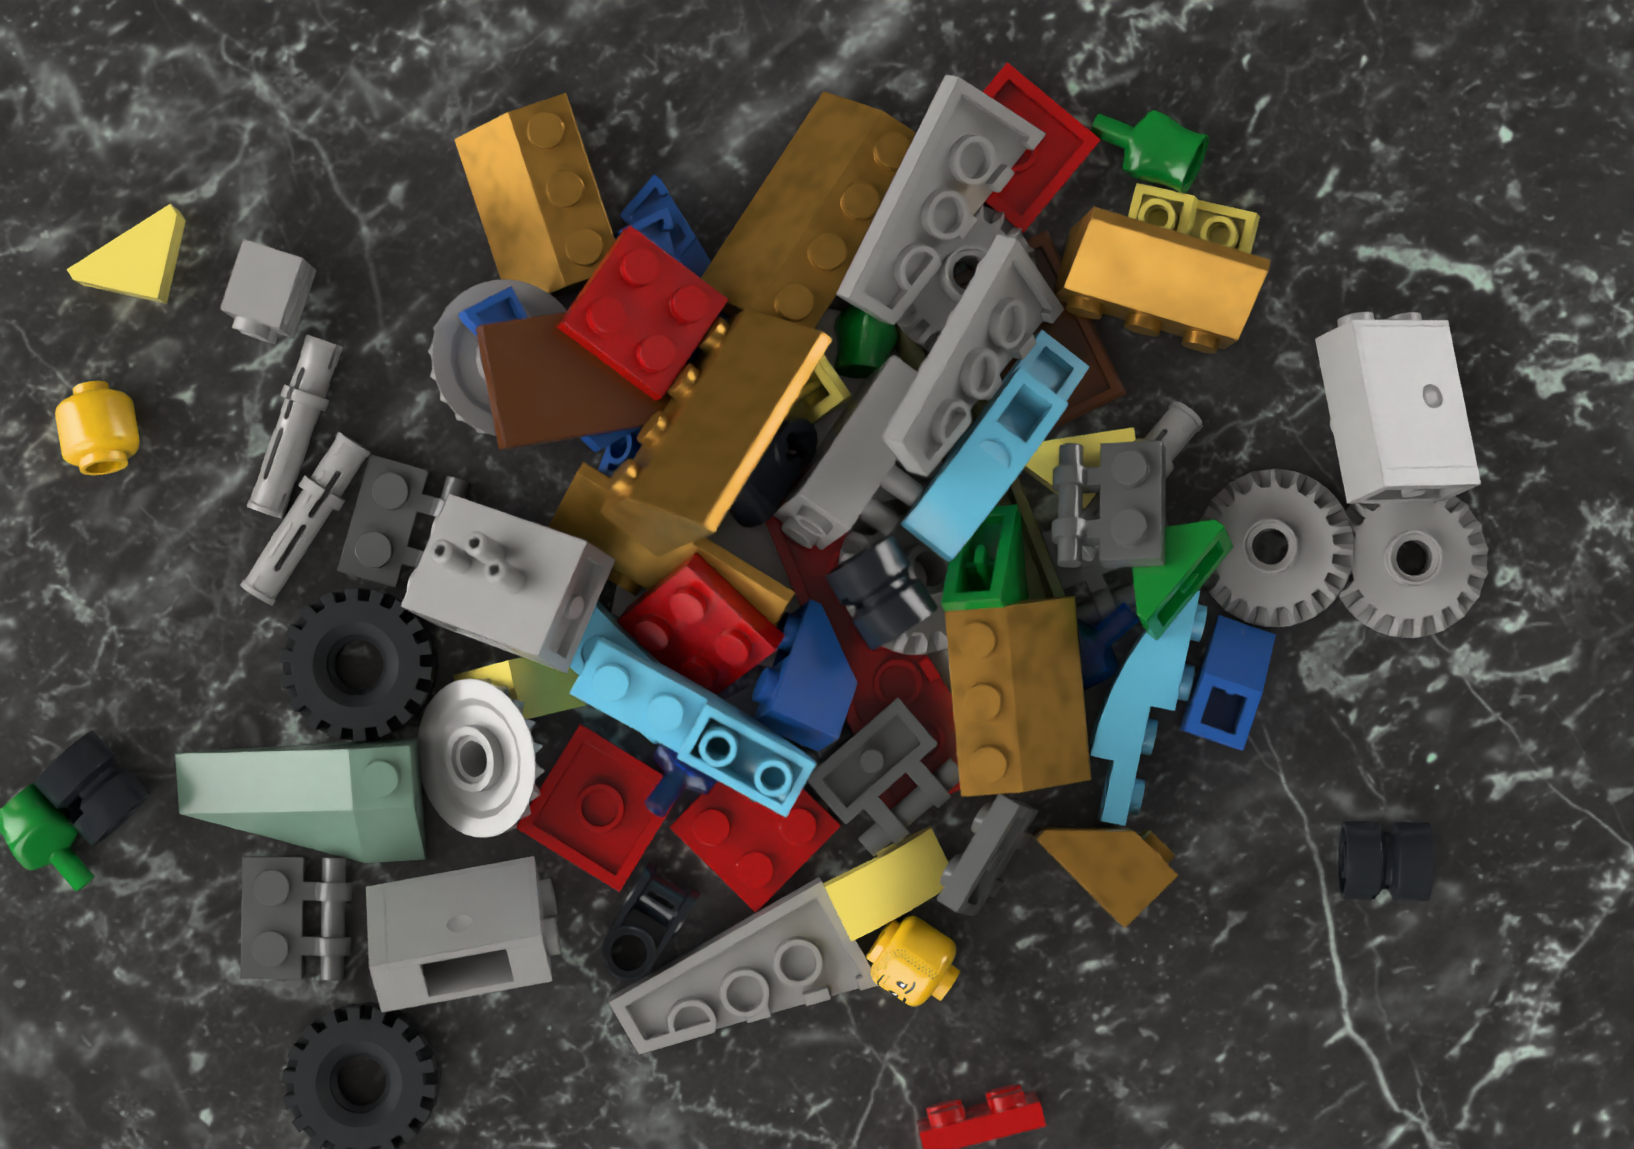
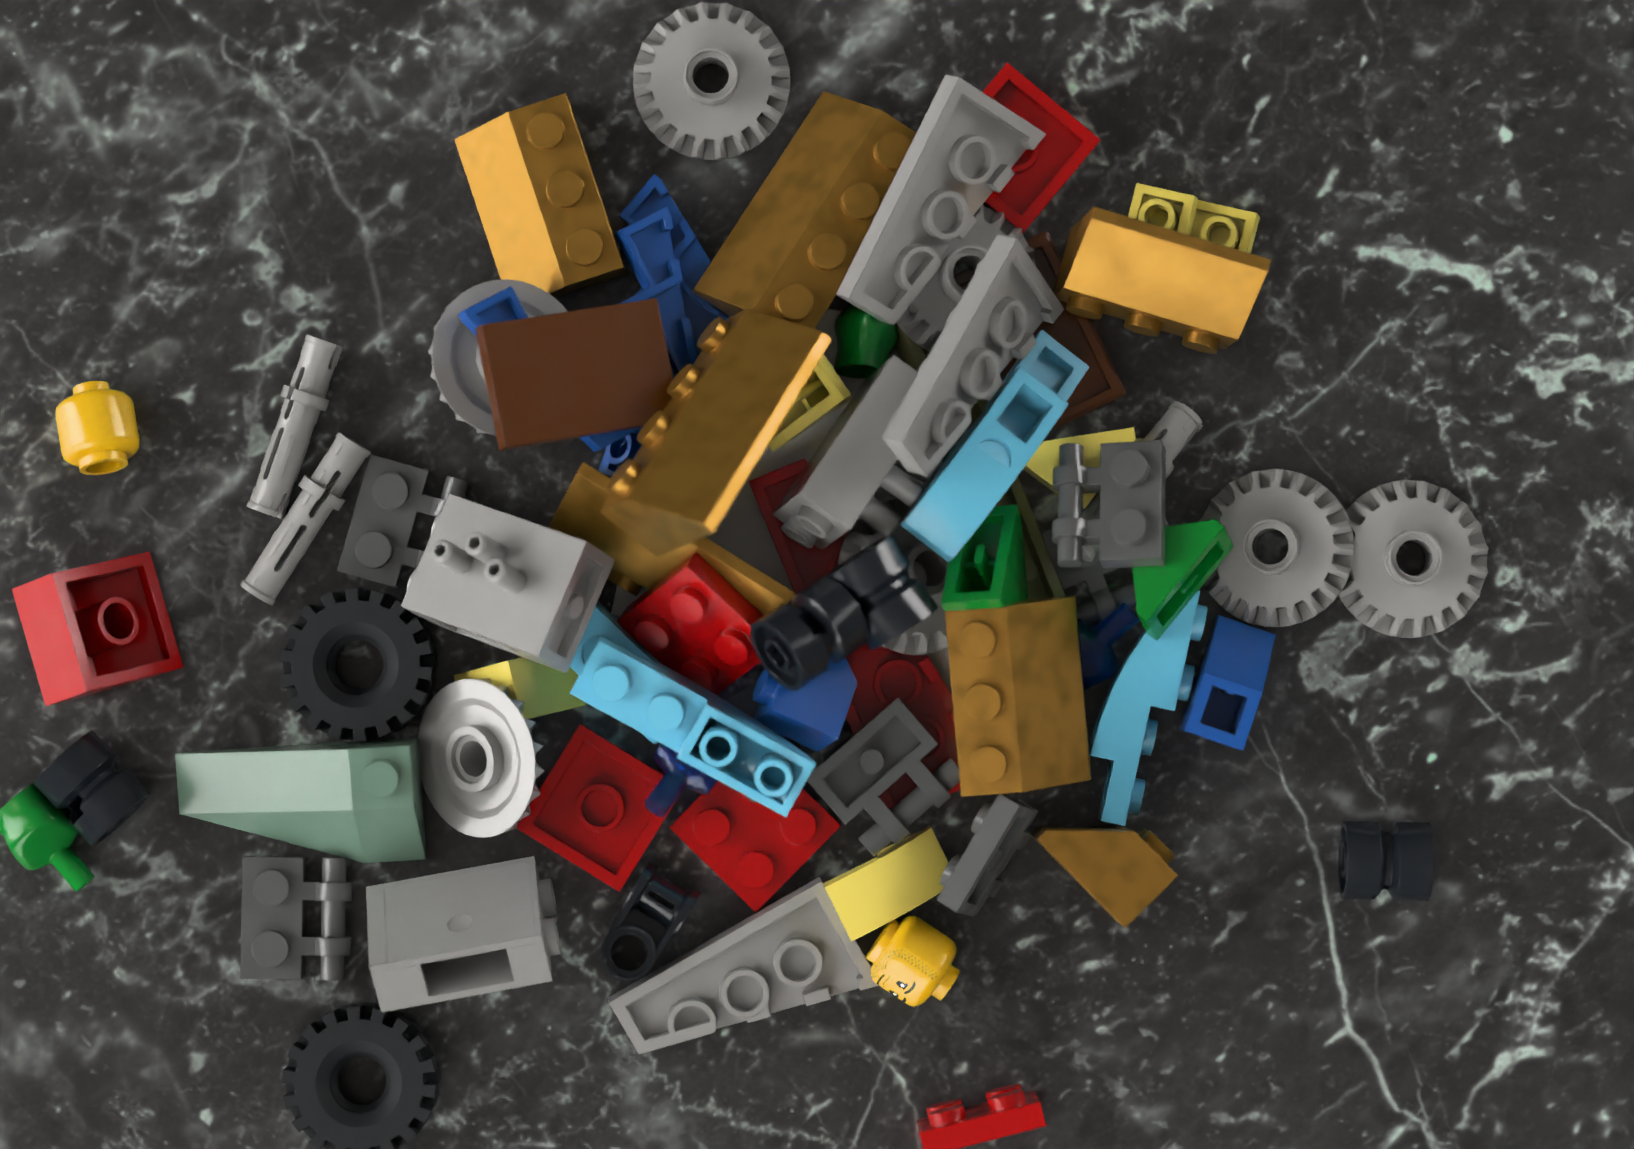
light yellow slope [67,204,186,304] -> none
light grey brick [220,239,317,344] -> none
red plate [557,225,729,401] -> none
black piece [727,417,818,528] -> none
green piece [1091,110,1209,194] -> none
piece [1315,312,1481,504] -> none
none -> red slope [12,551,184,706]
none -> light grey gear [633,2,790,160]
none -> black wheel [750,577,869,691]

